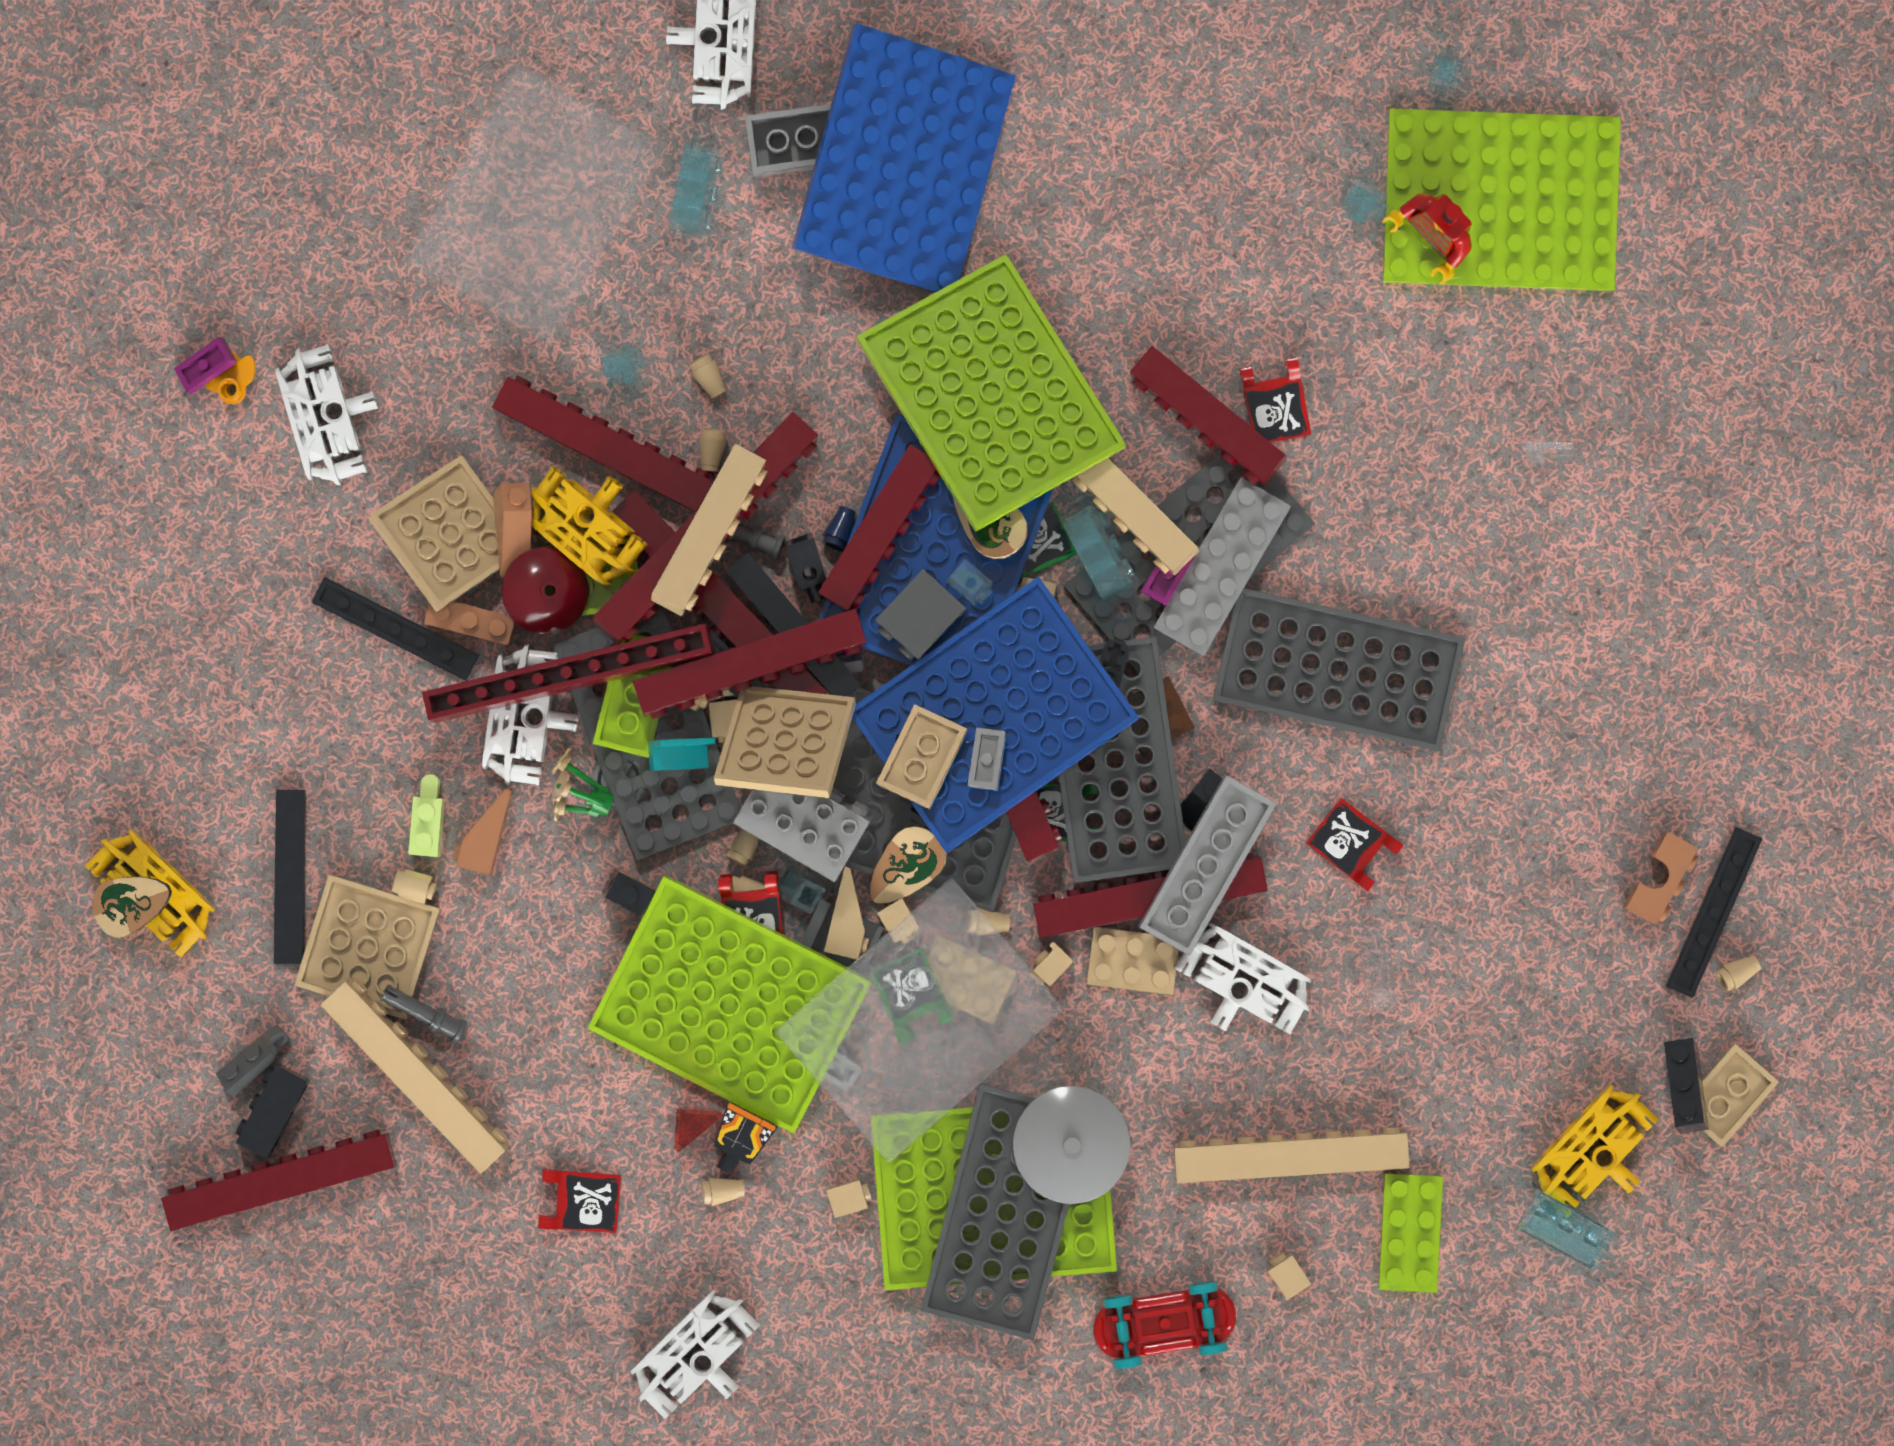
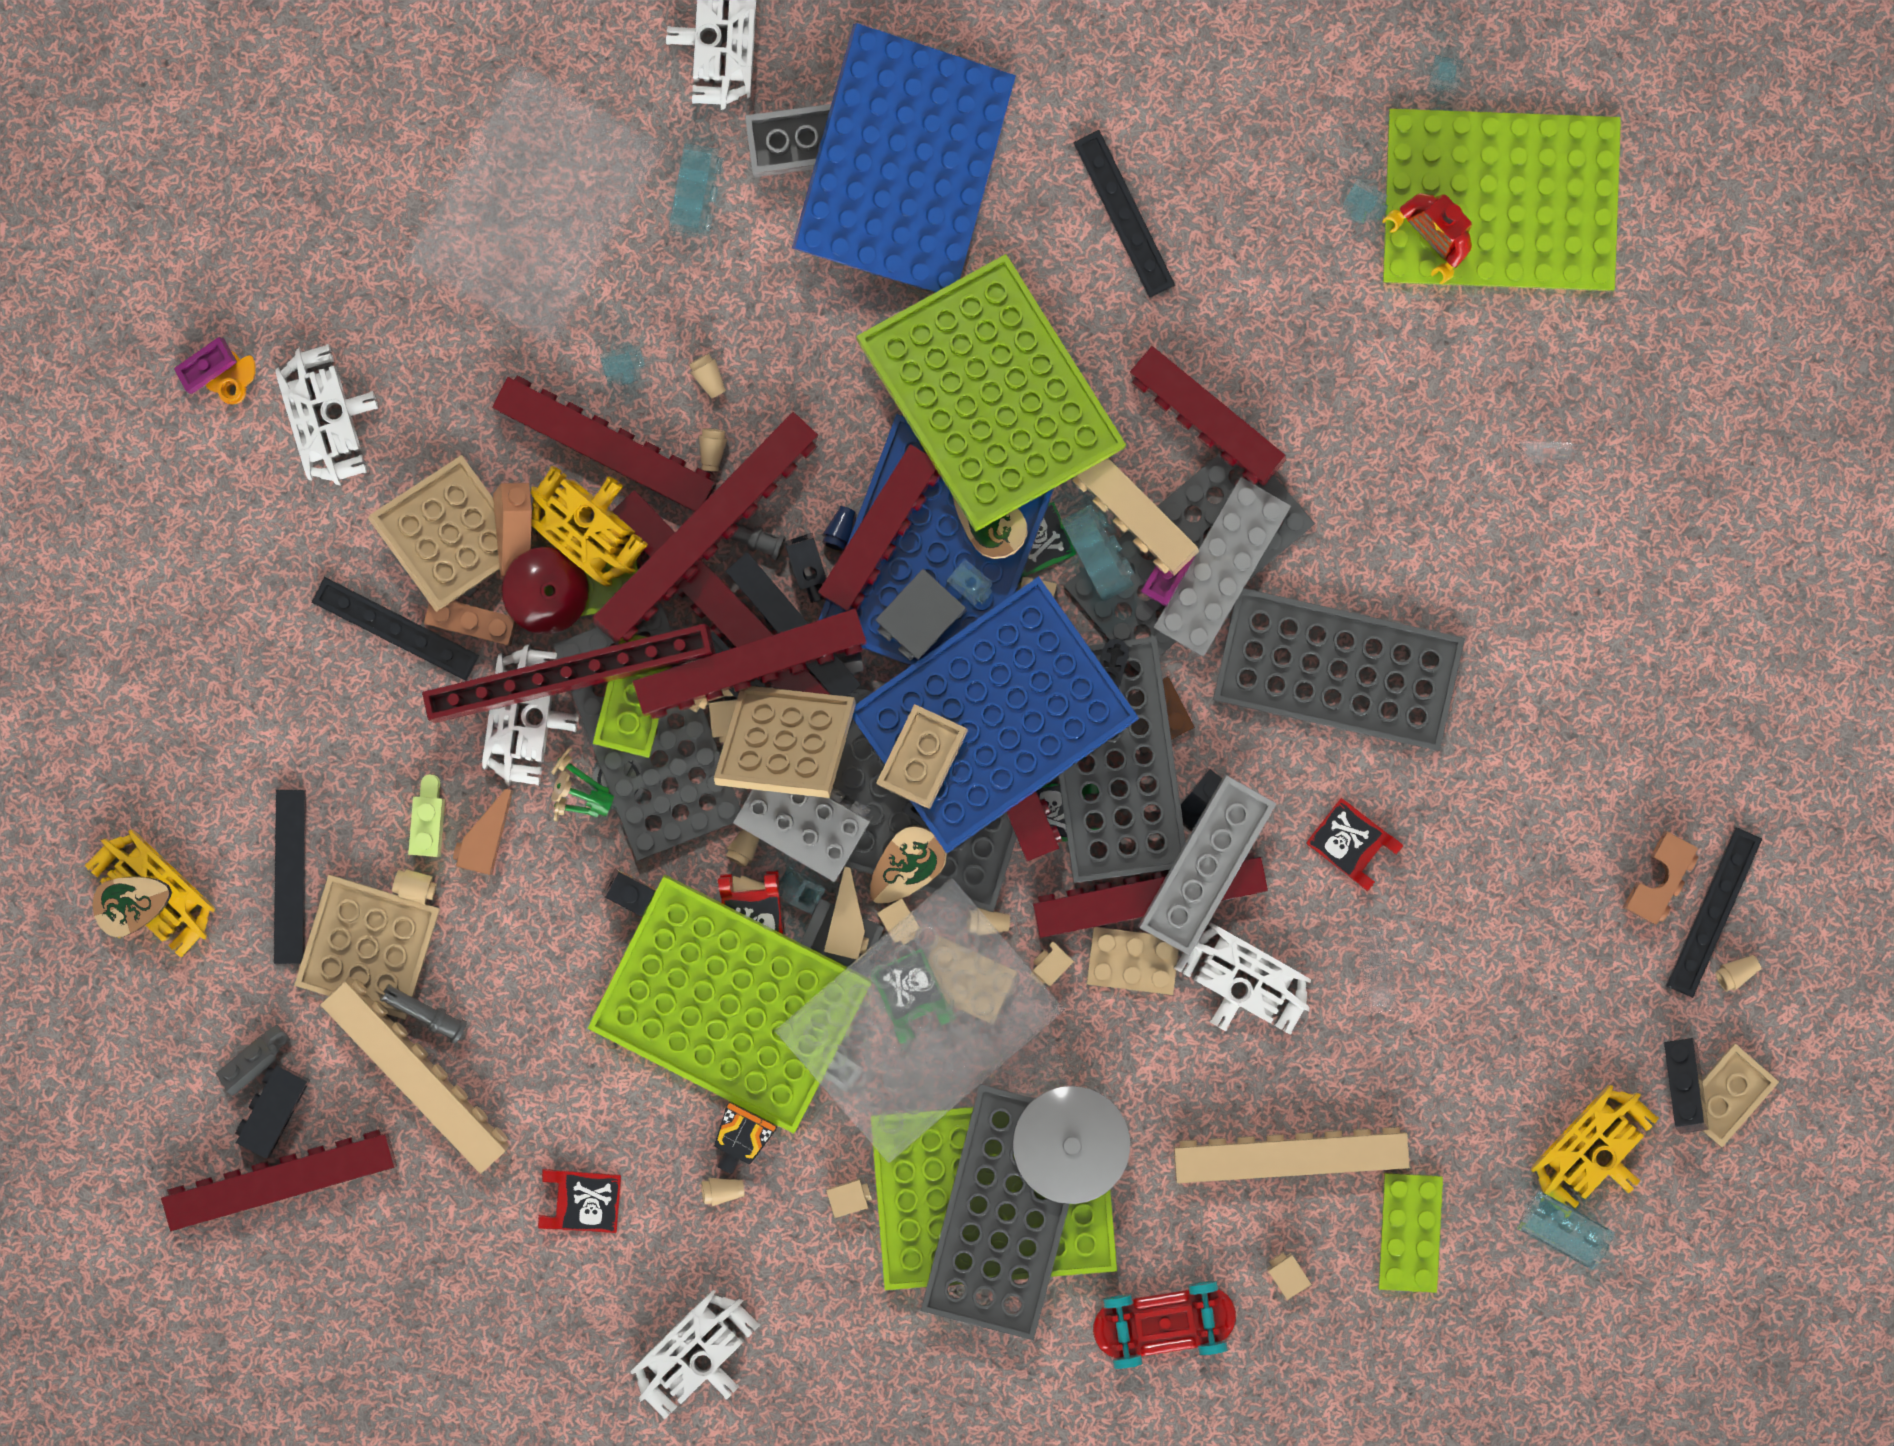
teal panel [648,738,715,771] -> none
tan brick [651,444,768,617] -> none
clear red slope [674,1106,724,1153] -> none
light grey plate [968,728,1007,791] -> none
flag [1239,357,1311,442] -> none
none -> black tile [1073,130,1175,298]

